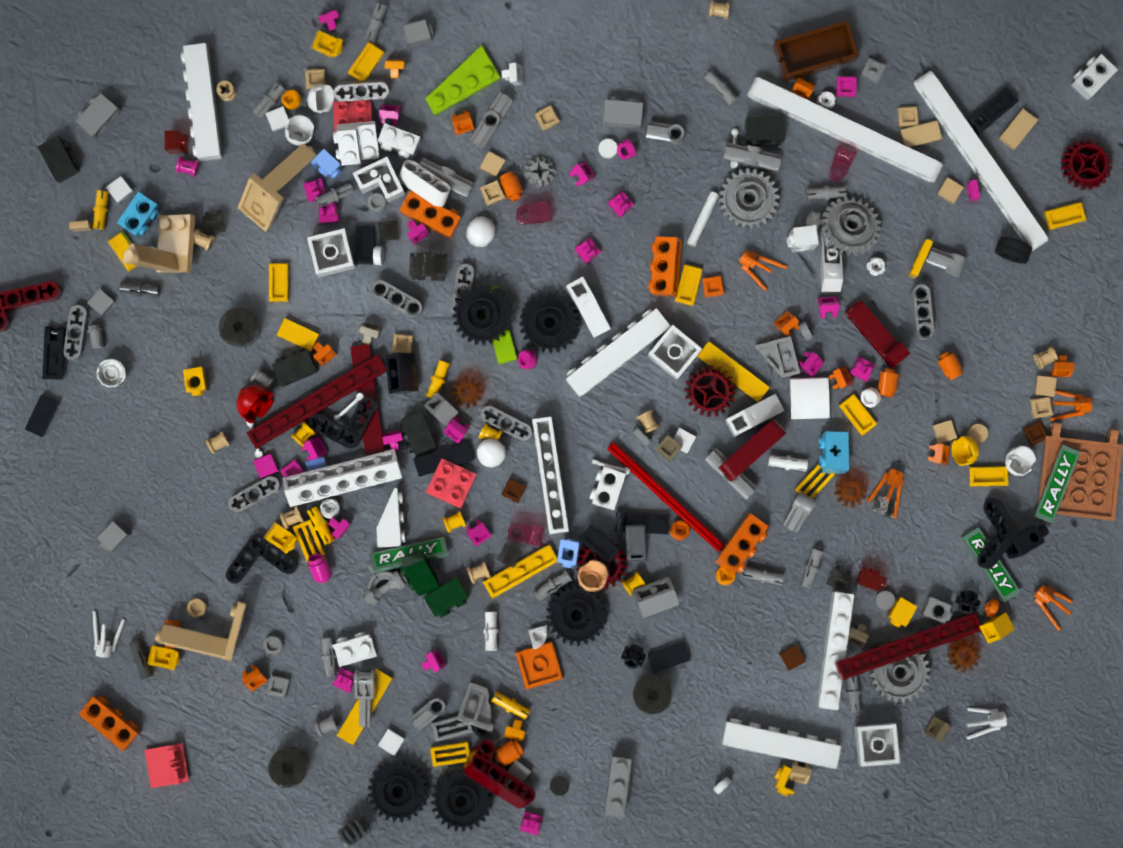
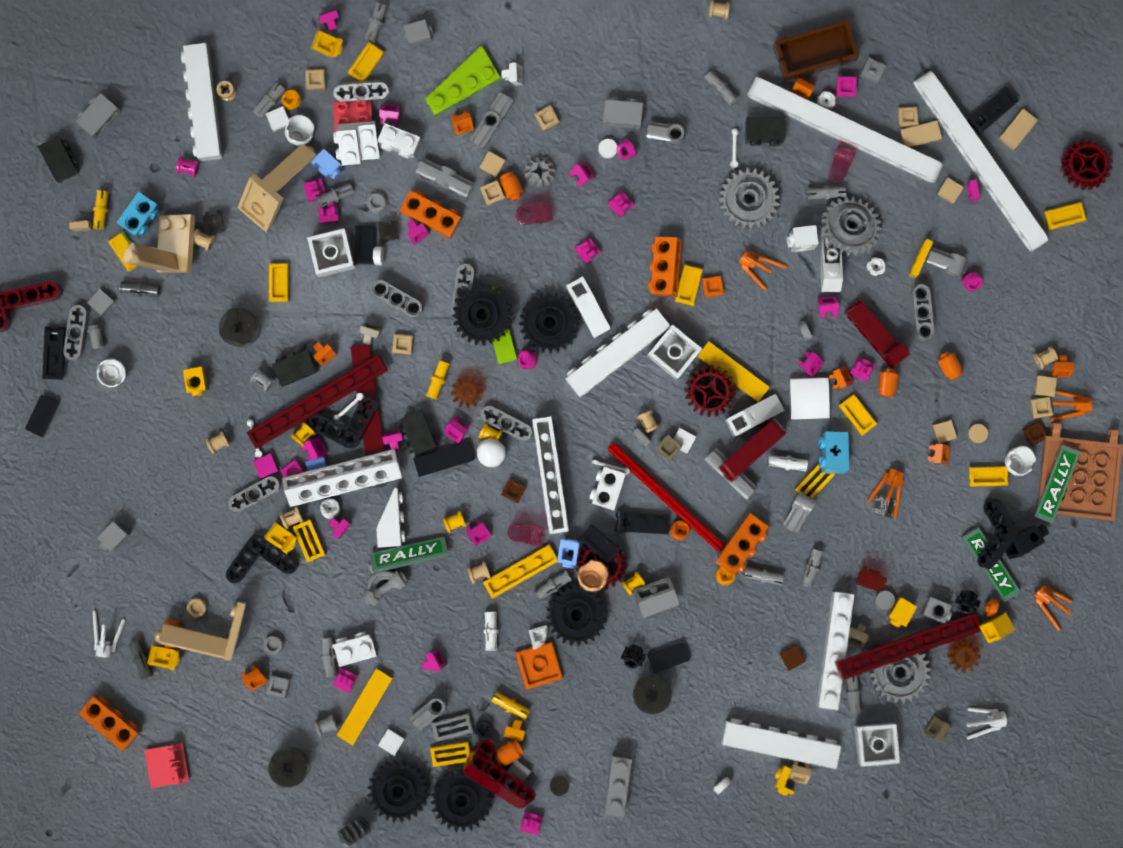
white tile [106,176,133,203] -> none
clear red brick [164,130,188,154] -> none
red cylinder [236,384,274,423] -> none
yellow tile [277,318,319,352] -> none
white hair [307,84,334,113] -> none
yellow pin [307,506,336,546] -> none
dark pink brick [308,553,332,583] -> none
white brick [353,157,405,203] -> none
light grey connector [354,670,377,727] -> none
light orange tile [385,59,405,78] -> none
black brick [385,353,419,394] -> none
white beam [398,160,451,207] -> none
dark green brick [400,548,439,597] -> none
clear smoke brick [409,253,448,281] -> none
dark green brick [423,577,469,618] -> none
light grey brick [424,392,459,426] -> none
coral hinge [426,459,477,509] -> none
light grey wing [456,682,493,732] -> none
white hair [466,216,496,247] -> none
clear smoke tile [497,543,523,568] -> none
black tile [625,522,646,562] -> none
white piece [687,191,719,247] -> none
light grey piece [722,142,782,172] -> none
light grey wing [755,336,801,378] -> none
orange tile [773,311,799,337] -> none
white plate [806,211,822,228] -> none
clear smoke tile [826,565,852,592] -> none
clear orange gear [834,475,867,508] -> none
white tile [861,387,881,408] -> none
yellow hair [951,436,980,466] -> none
black tyre [995,237,1032,264] -> none
white brick [1071,54,1118,101] -> none
none -> dark pink tile [961,272,983,291]

